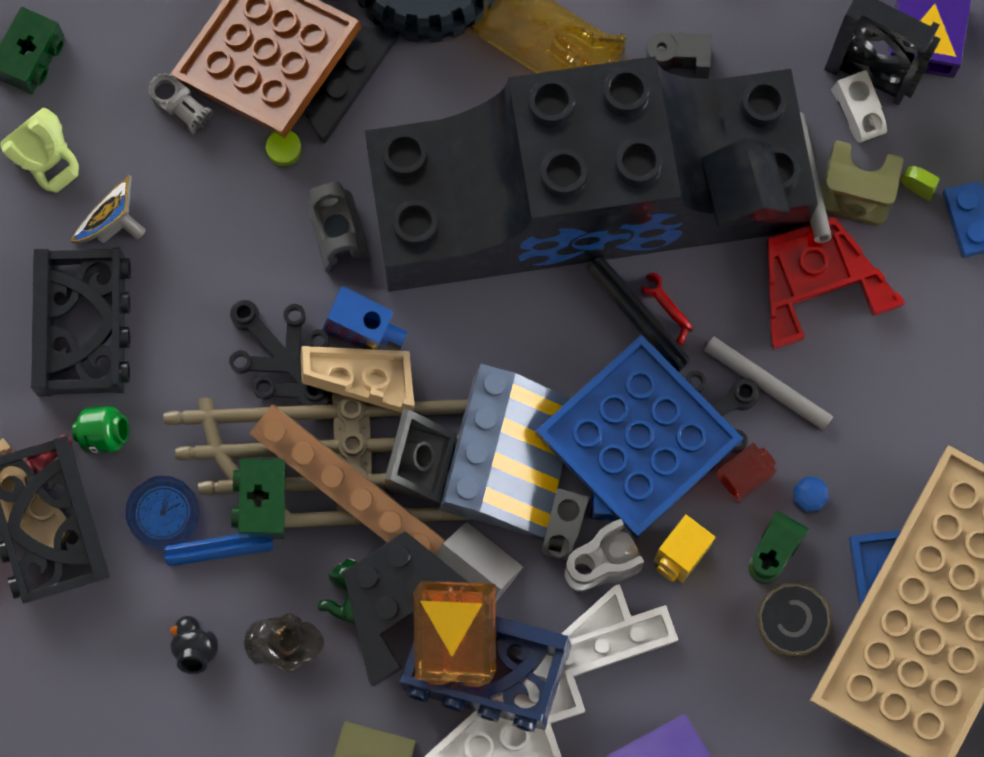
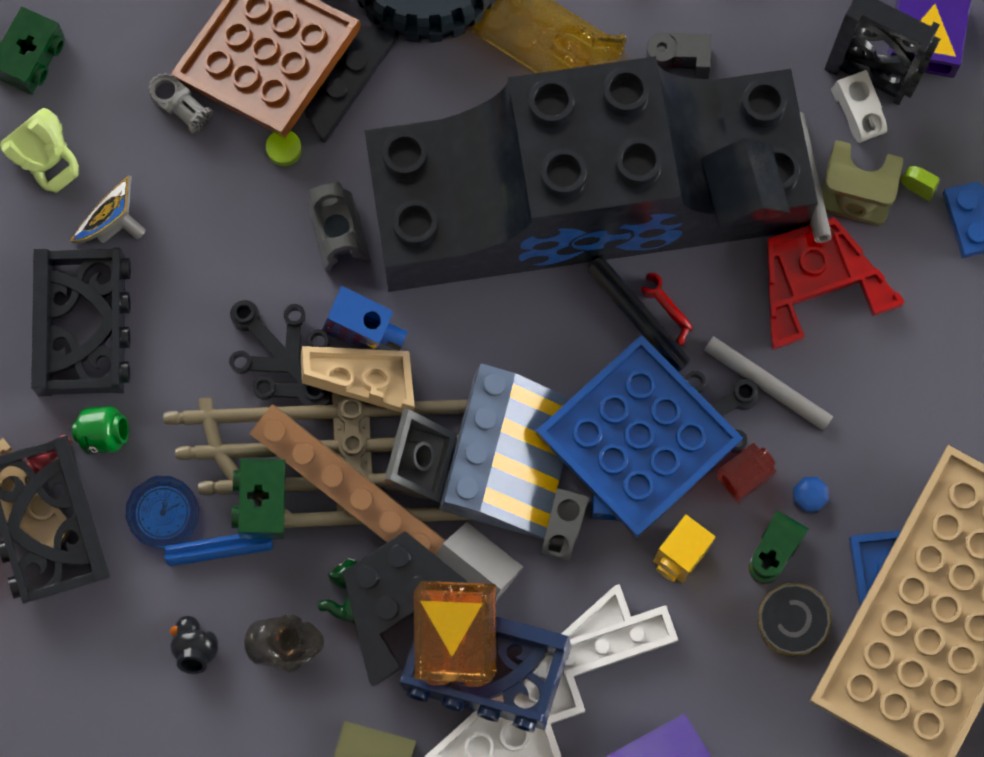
light grey piece [564,519,644,593] -> none

